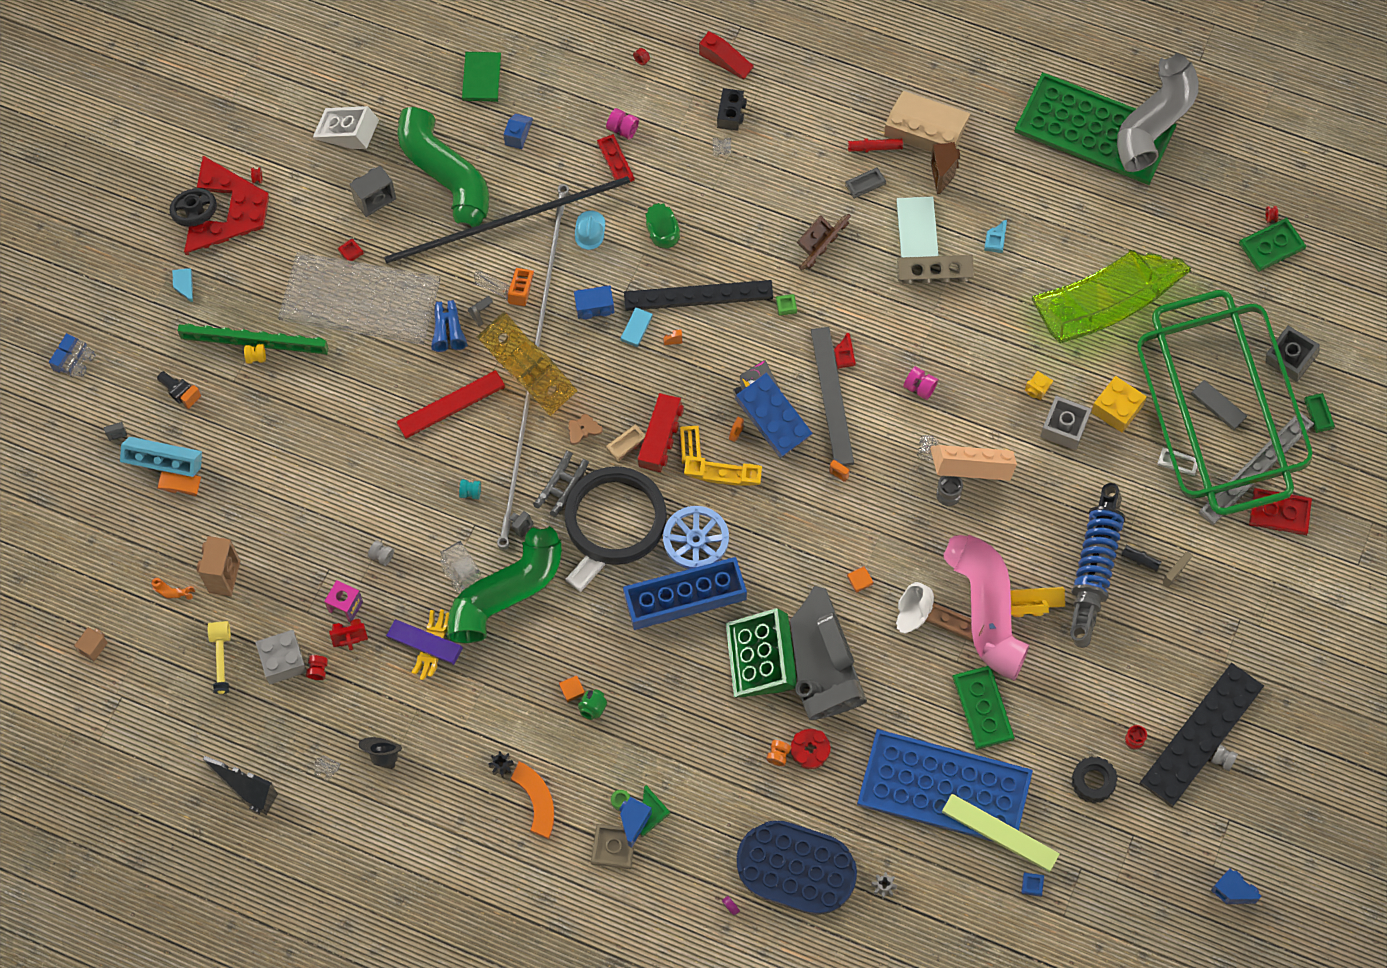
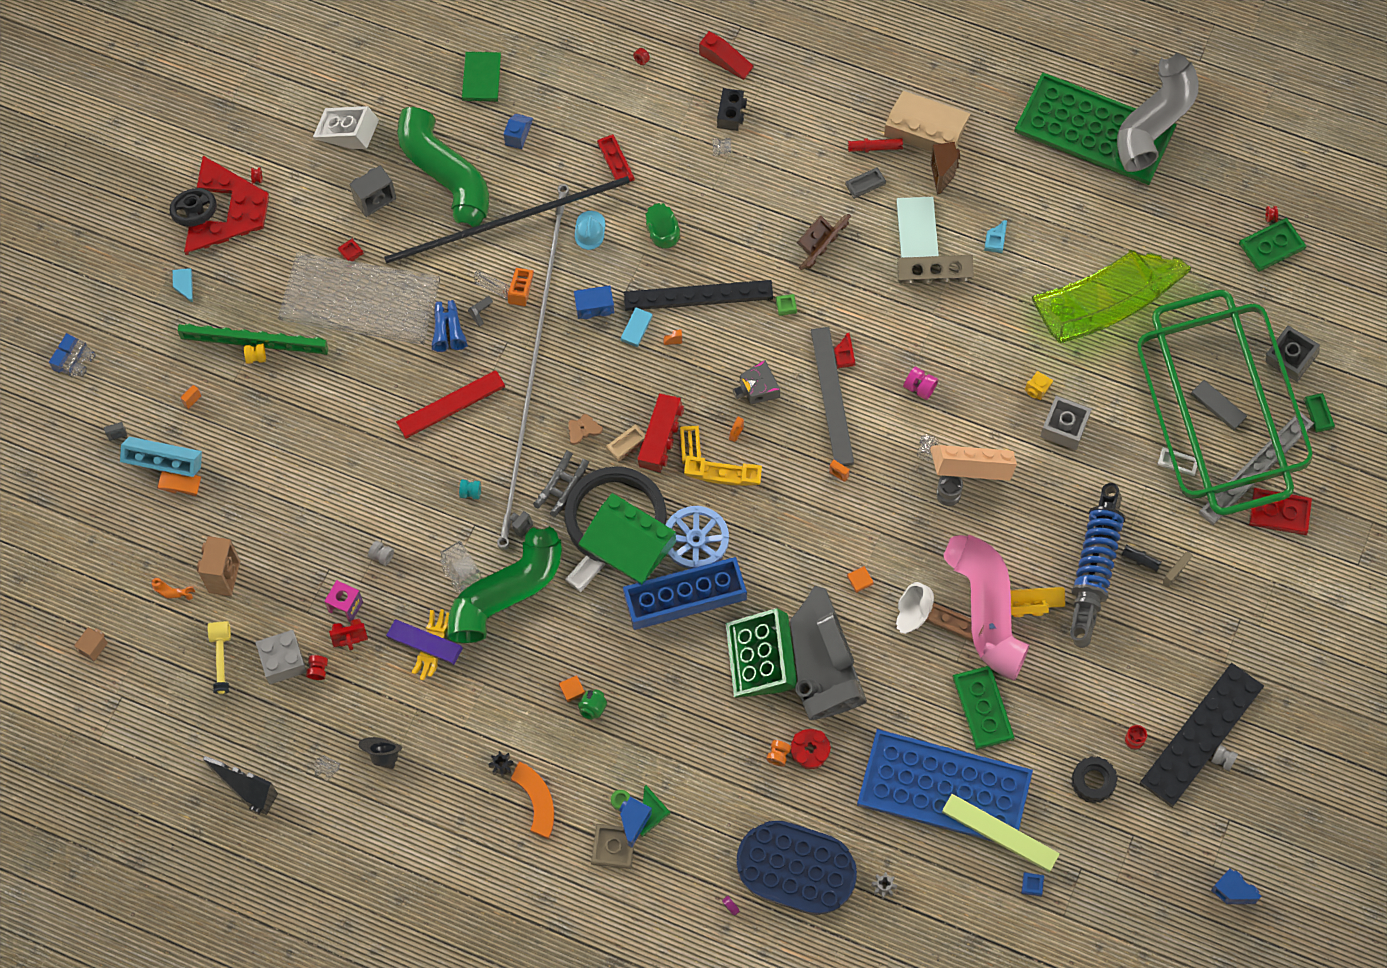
black pin [157,371,191,404] -> none
clear yellow bracket [476,311,578,416] -> none
dark pink wheel [606,108,639,140] -> none
blue brick [734,372,813,459] -> none
yellow brick [1091,376,1147,433] -> none
none -> green slope [578,493,676,585]

